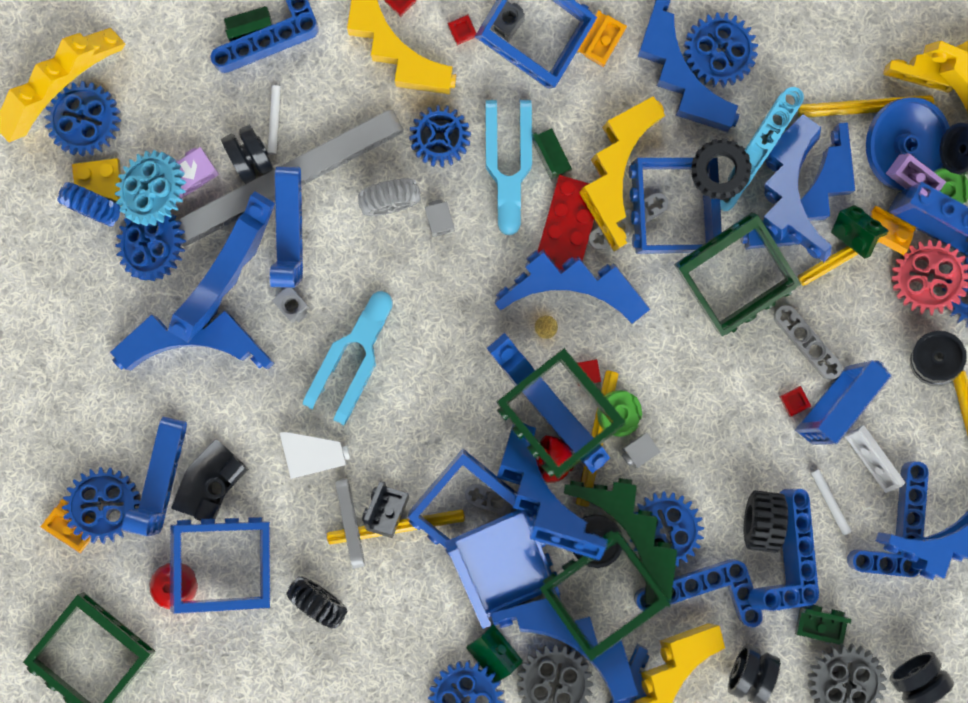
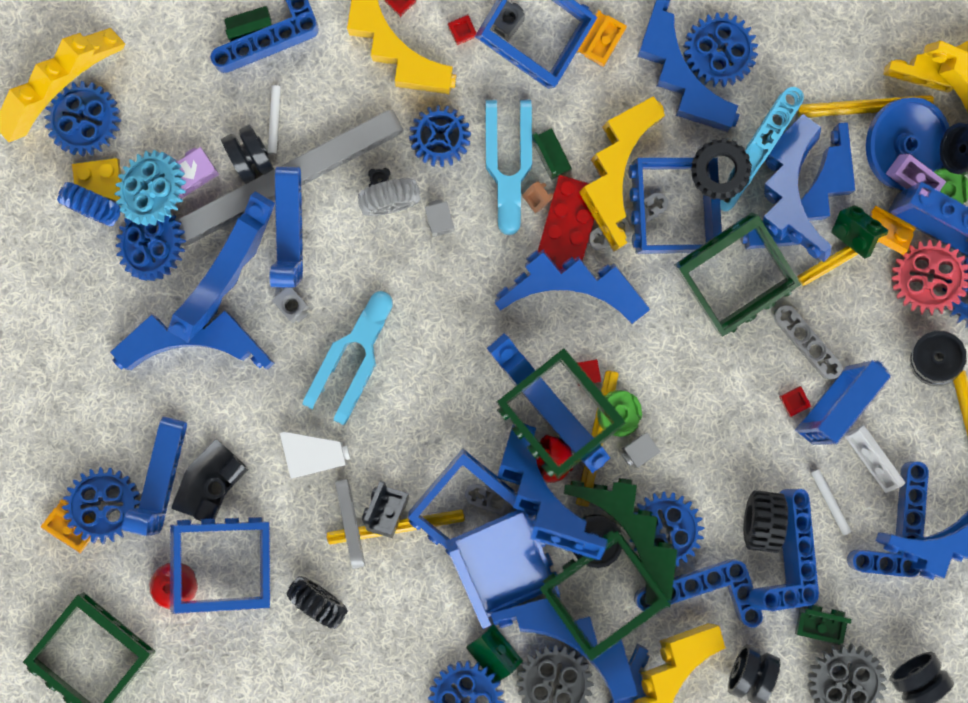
clear yellow tile [535,315,558,339] -> none
none -> black plate [368,168,391,187]
none -> nougat tile [522,181,554,213]

